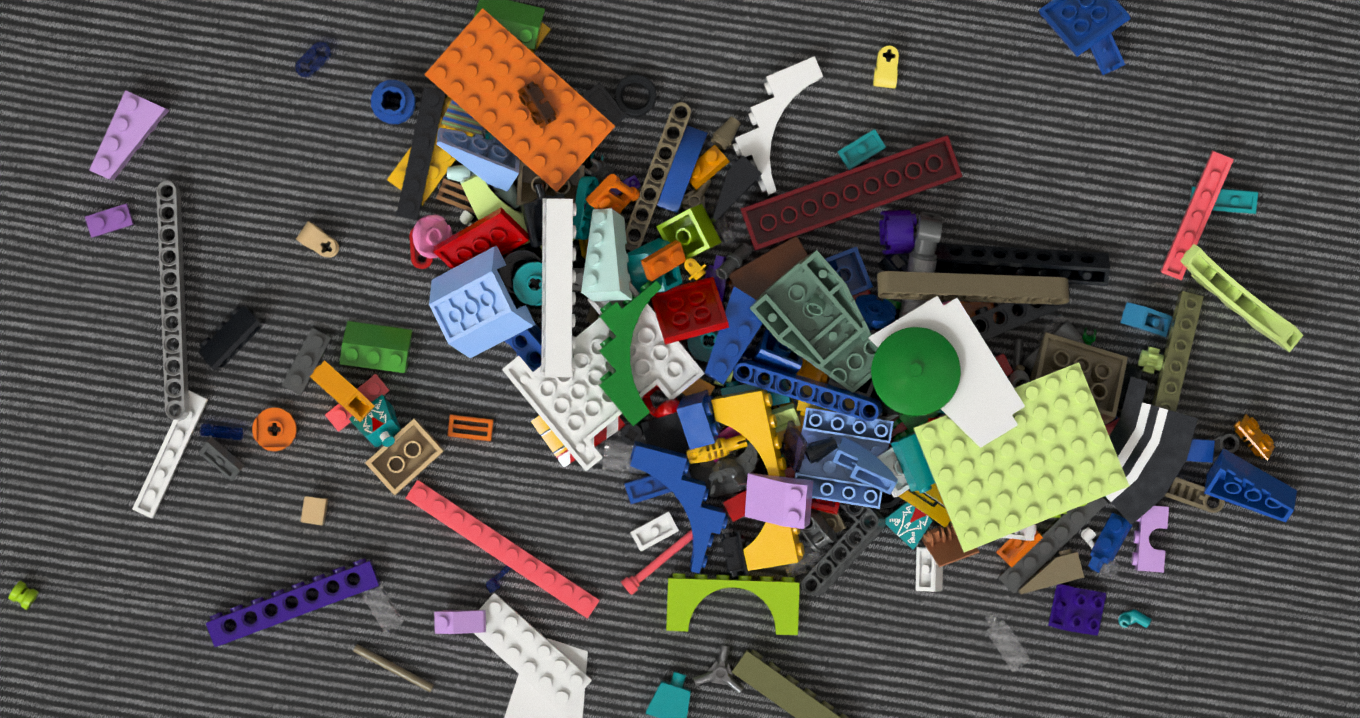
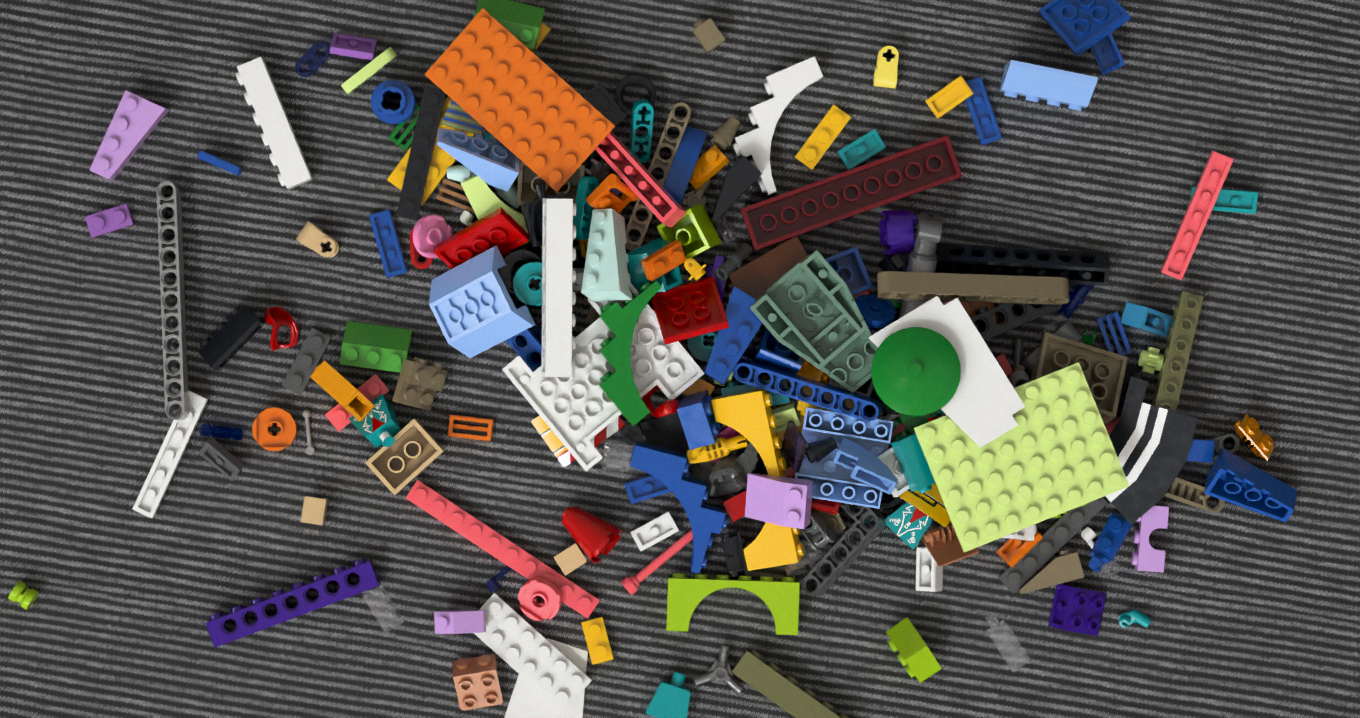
dark tan bar [353,644,434,692] -> none
reddish brown hinge [518,81,556,128] -> none
yellowish green arch [1180,244,1303,352] -> none
none -> blue tile [197,150,243,176]
none -> white brick [235,57,313,189]
none -> red piece [264,306,299,351]
none -> light grey hinge [302,409,315,455]
none -> medium lavender plate [330,33,377,60]
none -> yellowish green beam [341,47,397,94]
none -> blue tile [369,209,408,278]
none -> green tile [388,105,420,152]
none -> dark tan plate [392,357,448,411]
none -> nougat bracket [452,654,503,711]
none -> coral plate [518,576,563,621]
none -> tan panel [554,542,587,576]
none -> red cone [561,506,623,564]
none -> yellow plate [581,616,614,665]
none -> coral brick [595,131,687,228]
none -> teal beam [629,99,654,163]
none -> dark tan brick [692,18,725,54]
none -> yellow plate [794,104,851,170]
none -> lime brick [886,617,942,683]
none -> yellow tile [925,76,974,119]
none -> blue tile [965,76,1002,146]
none -> light blue slope [1000,60,1098,111]
none -> clear blue pin [1058,284,1095,320]
none -> blue tile [1096,312,1132,356]

